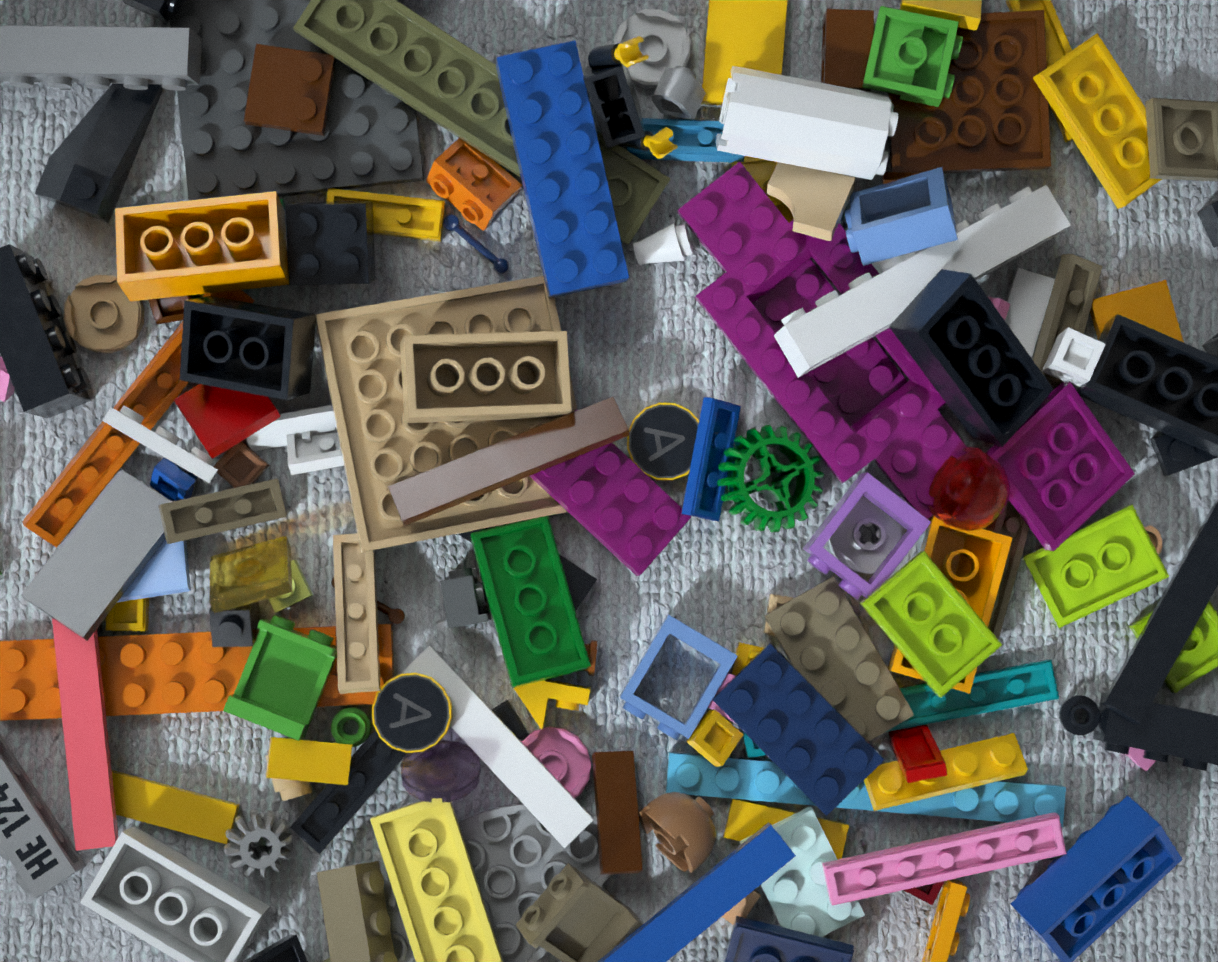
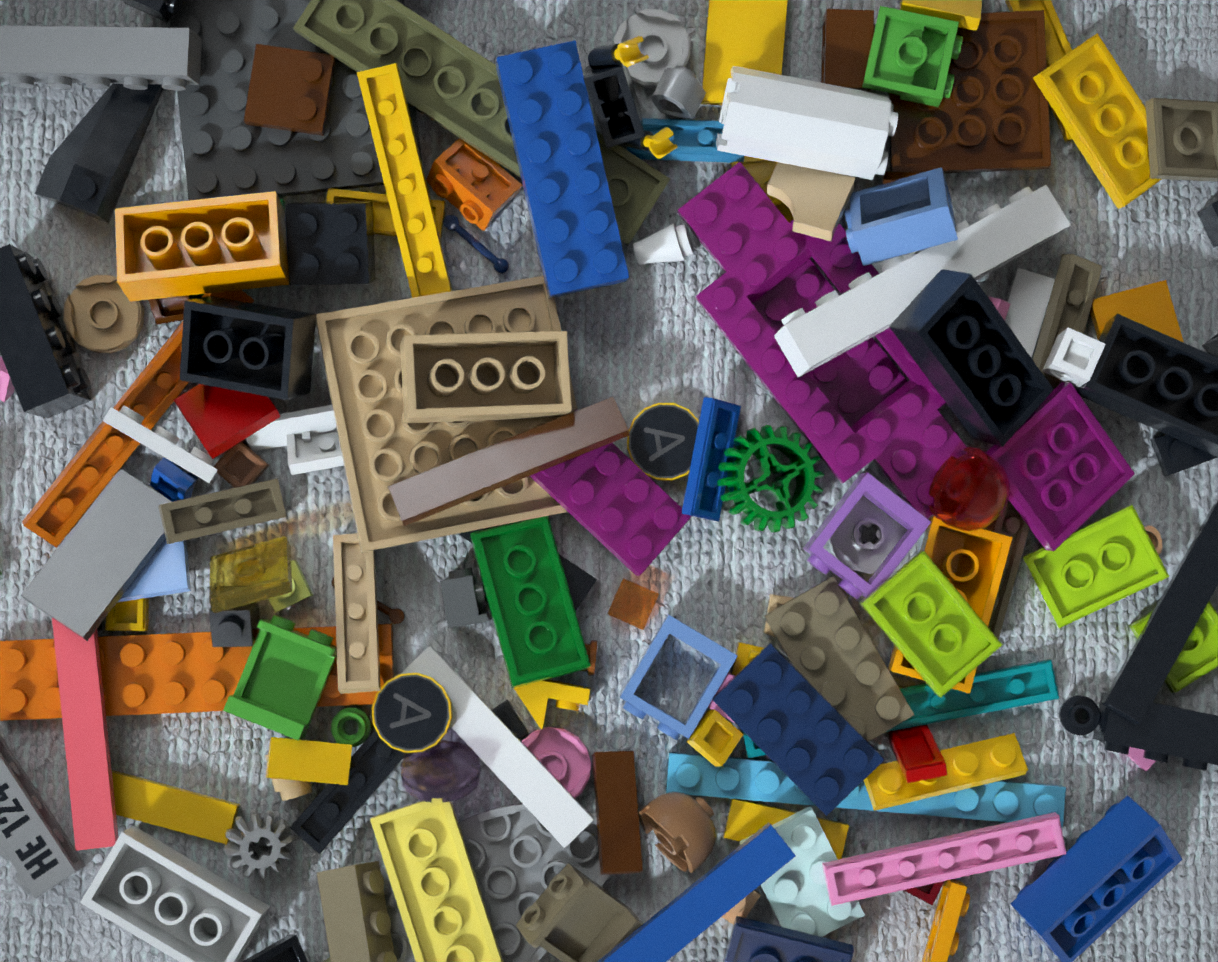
none -> yellow plate [357,63,453,298]
none -> clear orange tile [607,578,659,630]

